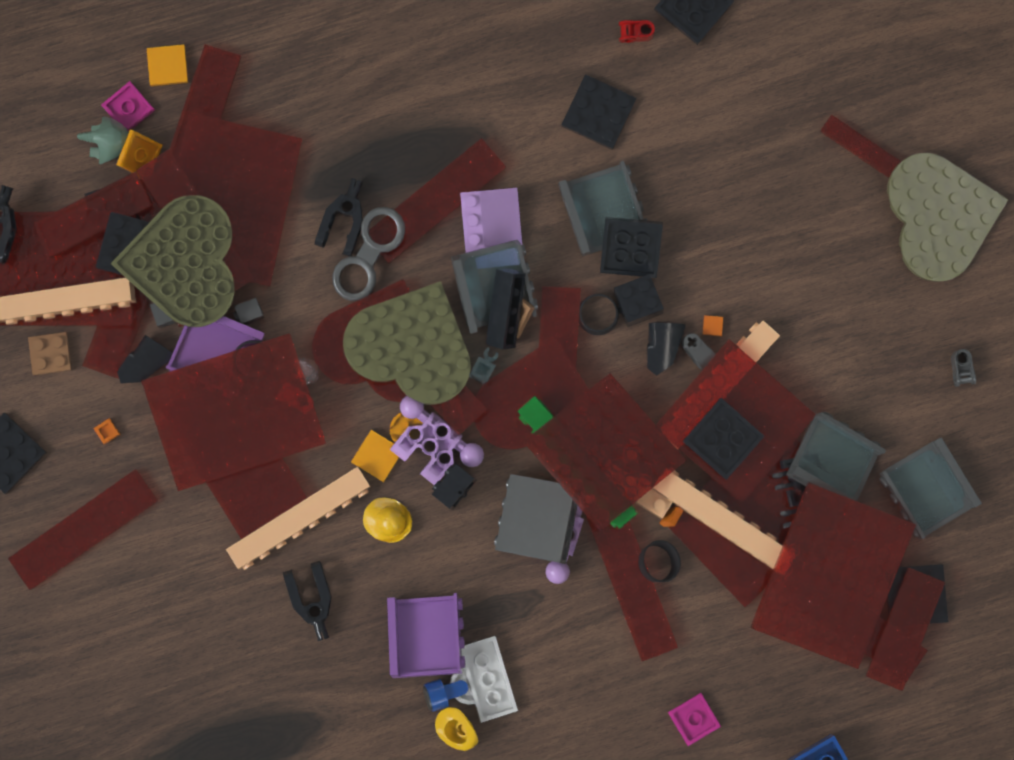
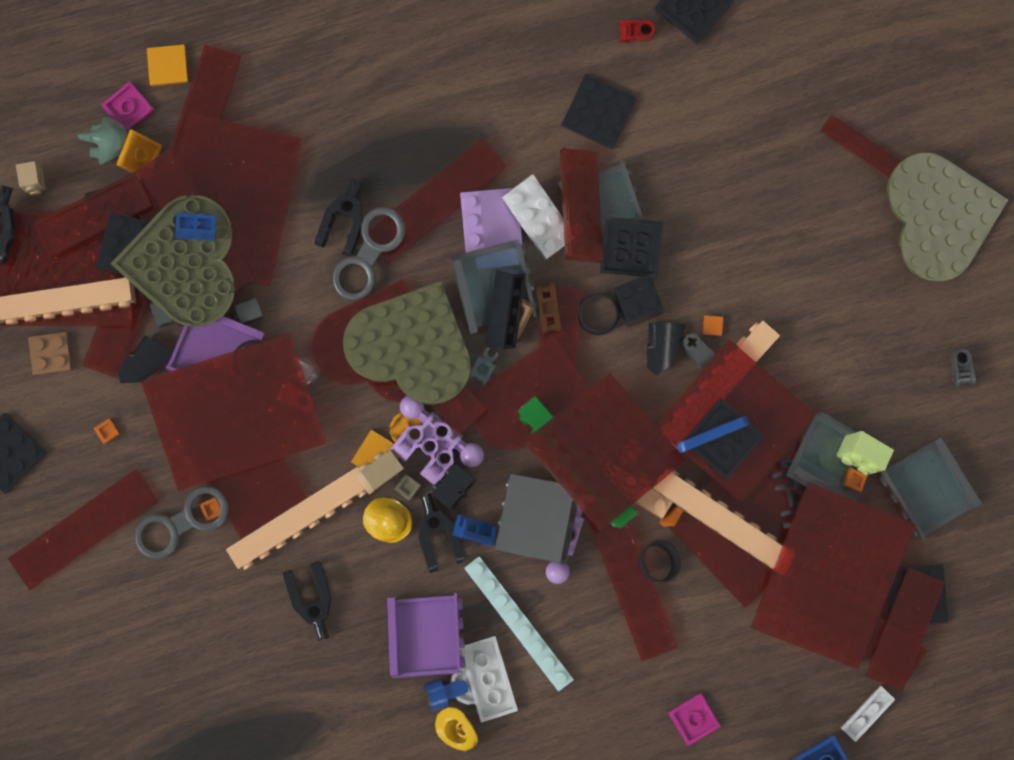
none -> tan brick [16,161,46,196]
none -> dark grey bar [134,486,229,560]
none -> blue hinge [175,213,216,241]
none -> orange tile [199,497,221,522]
none -> tan brick [356,450,404,495]
none -> dark tan plate [394,474,421,501]
none -> black piece [418,493,467,573]
none -> blue hinge [452,515,497,547]
none -> light aqua plate [464,556,574,692]
none -> white plate [502,175,576,259]
none -> reddish brown plate [536,283,562,334]
none -> clear red plate [560,148,603,263]
none -> blue beam [676,415,749,453]
none -> yellowish green brick [836,431,894,475]
none -> white plate [841,686,895,742]
none -> orange tile [842,467,867,493]

